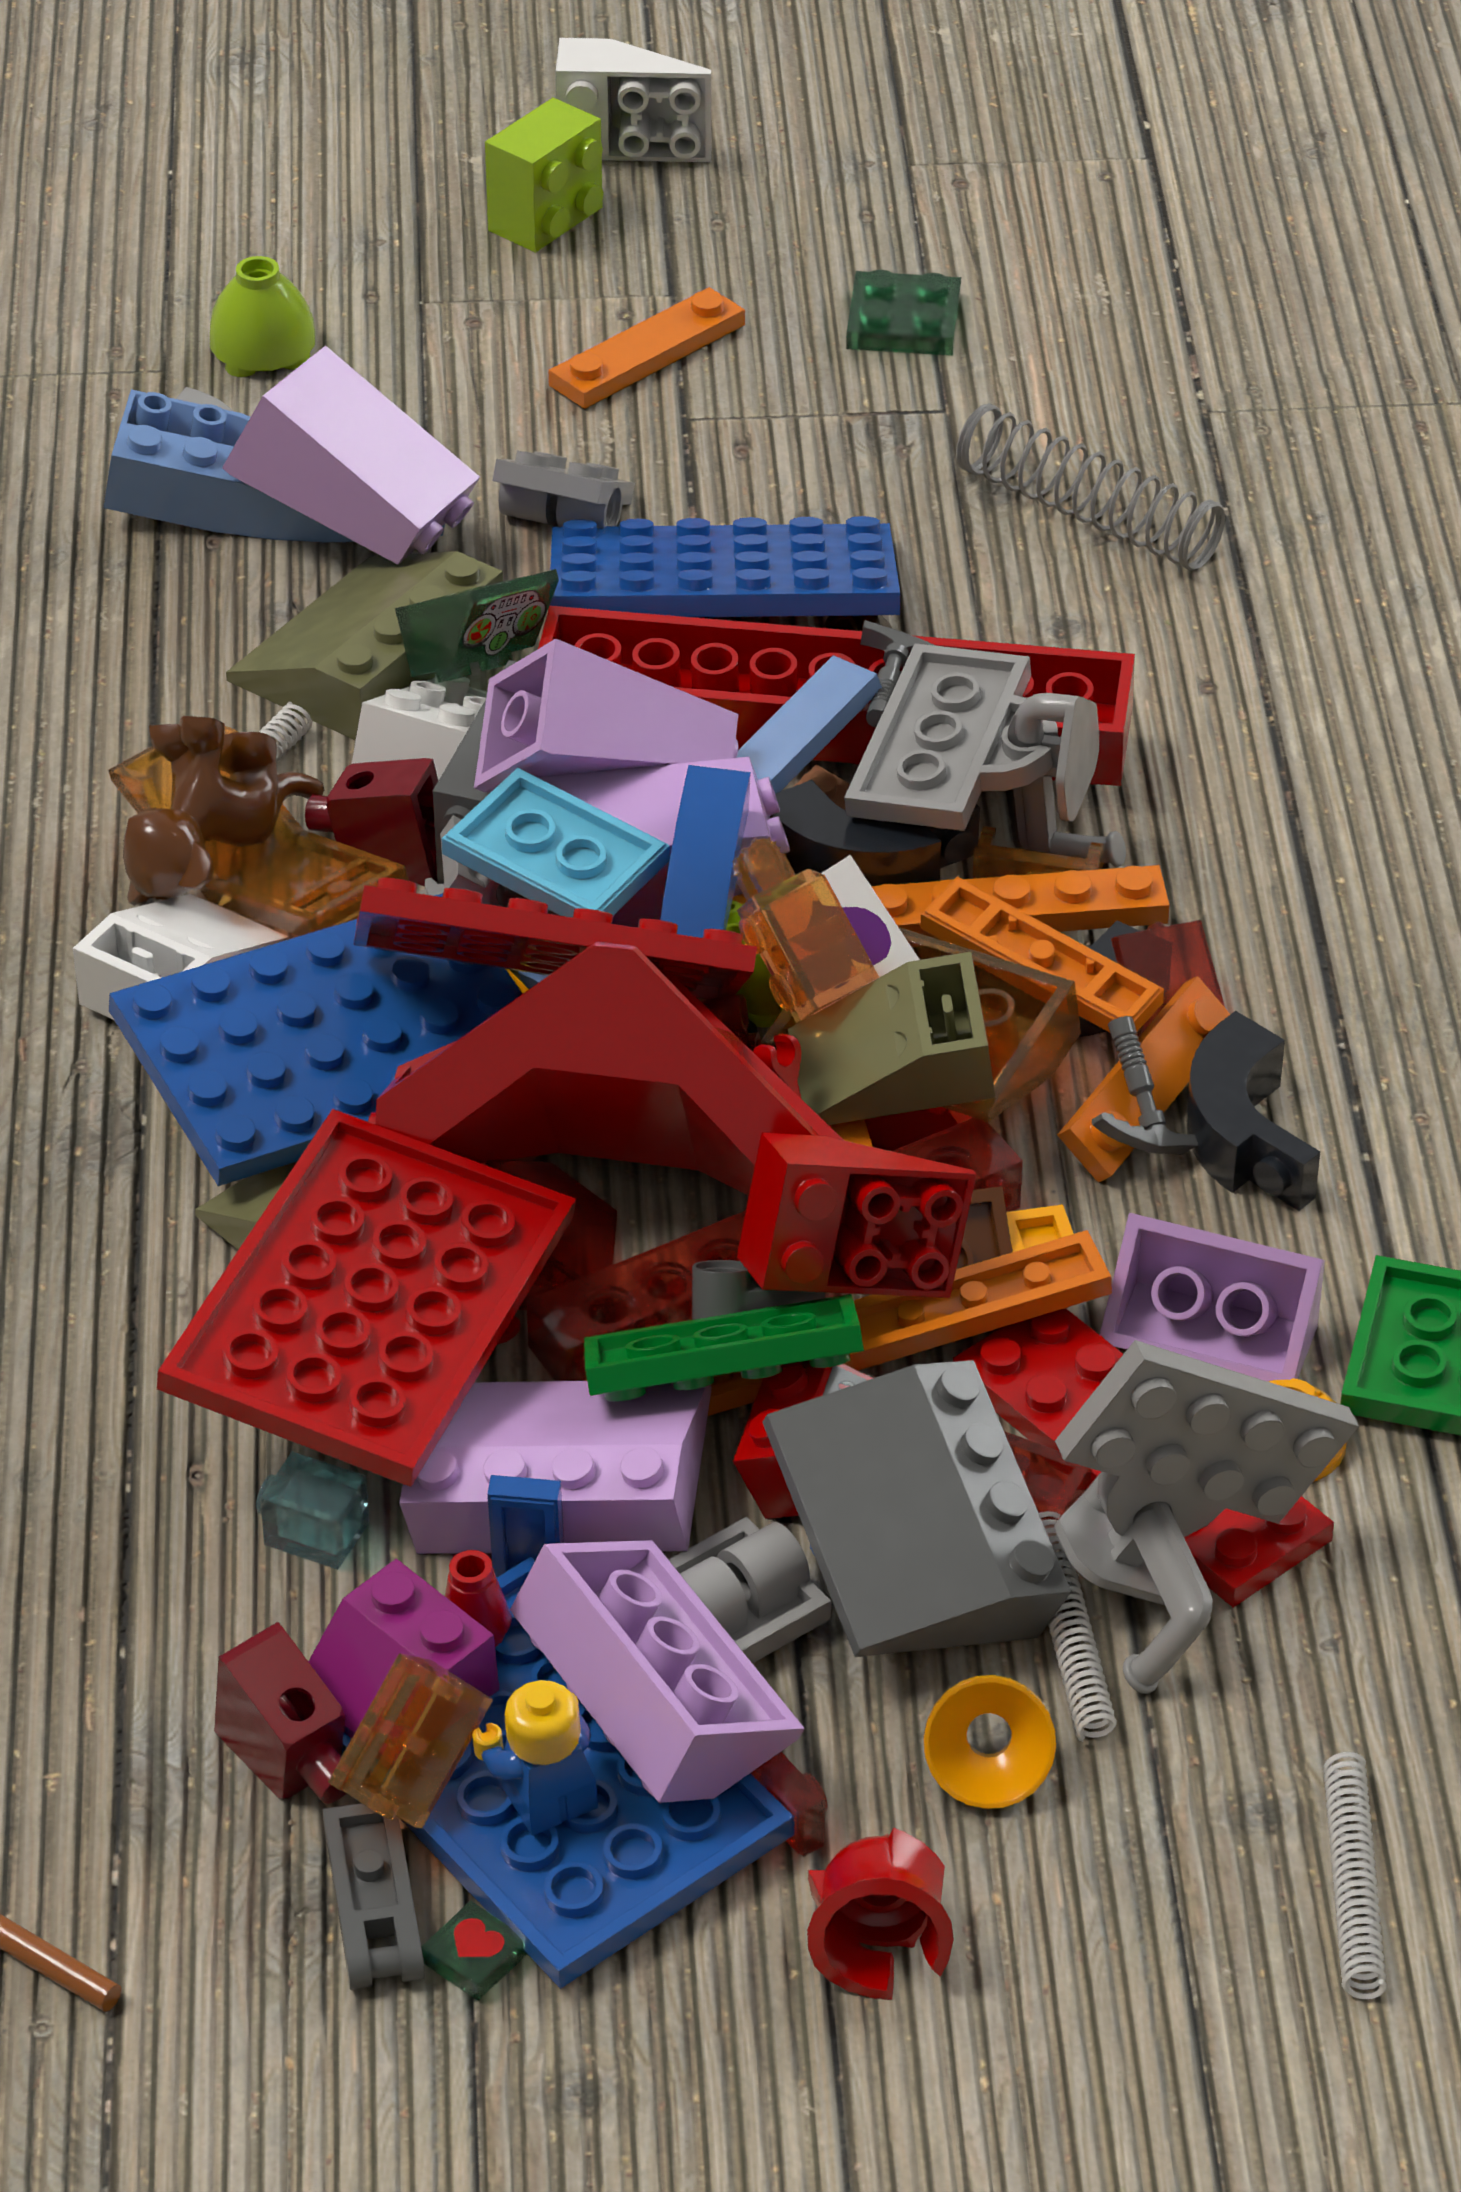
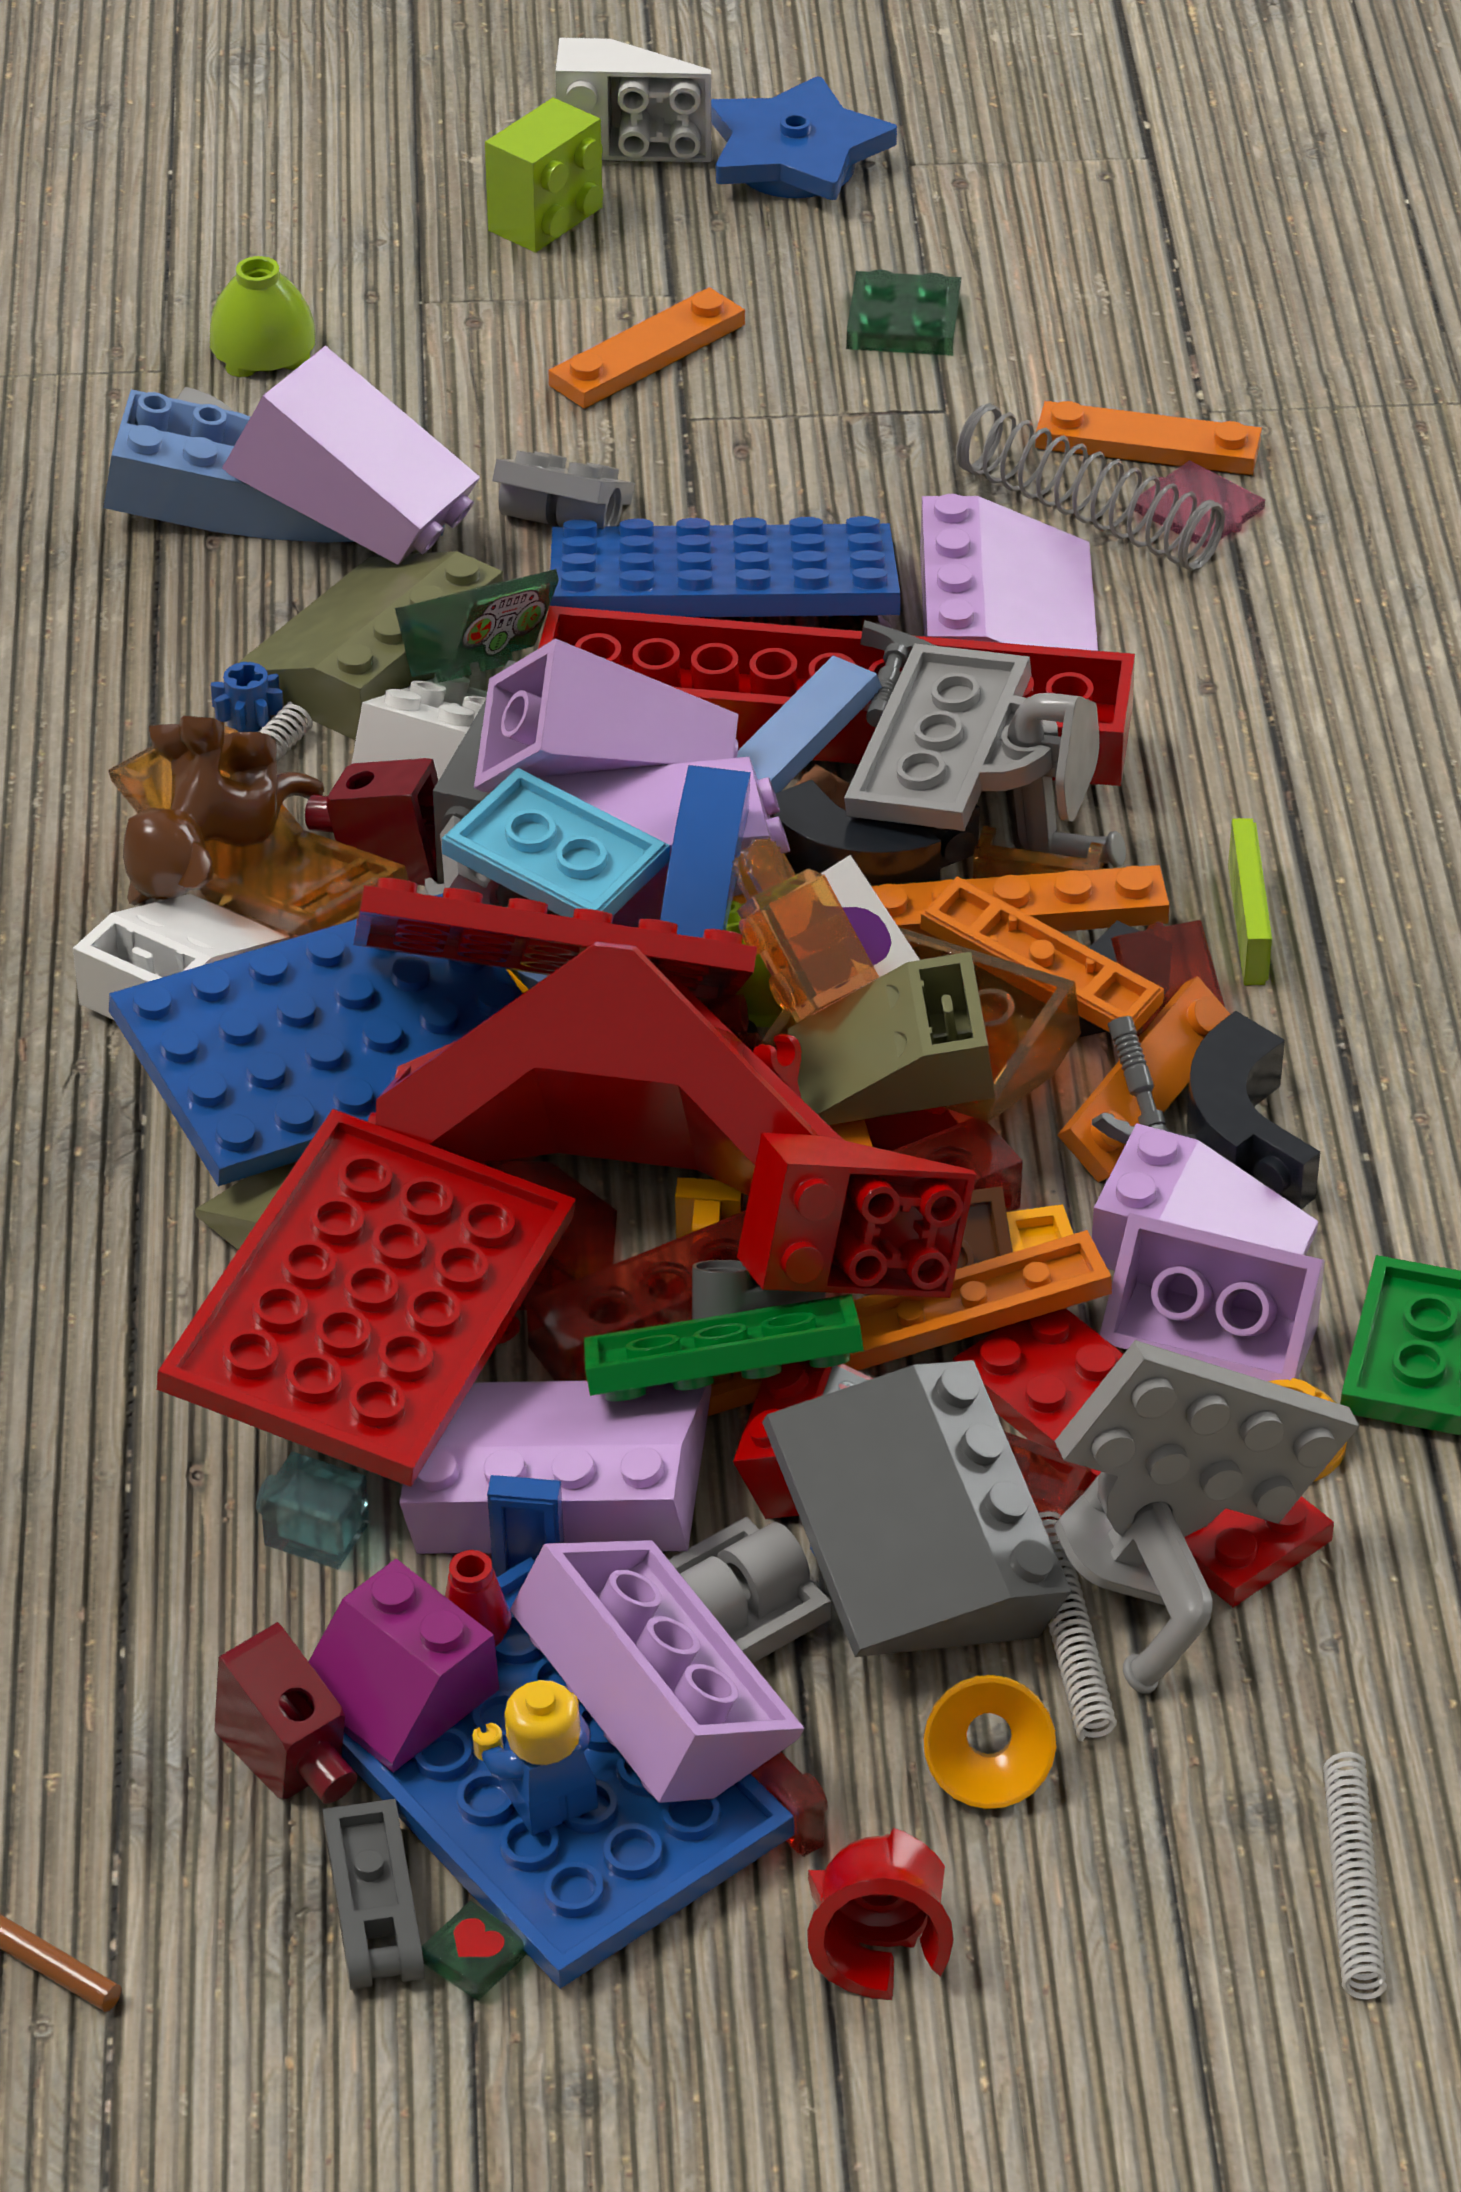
clear orange hinge [328,1653,493,1828] -> none
none -> blue gear [210,662,284,732]
none -> light orange tile [675,1177,743,1260]
none -> blue plate [711,76,897,200]
none -> lavender slope [920,494,1098,651]
none -> orange plate [1035,401,1262,475]
none -> lavender slope [1092,1123,1318,1271]
none -> clear pink piece [1134,460,1266,548]
none -> lime tile [1228,818,1272,985]

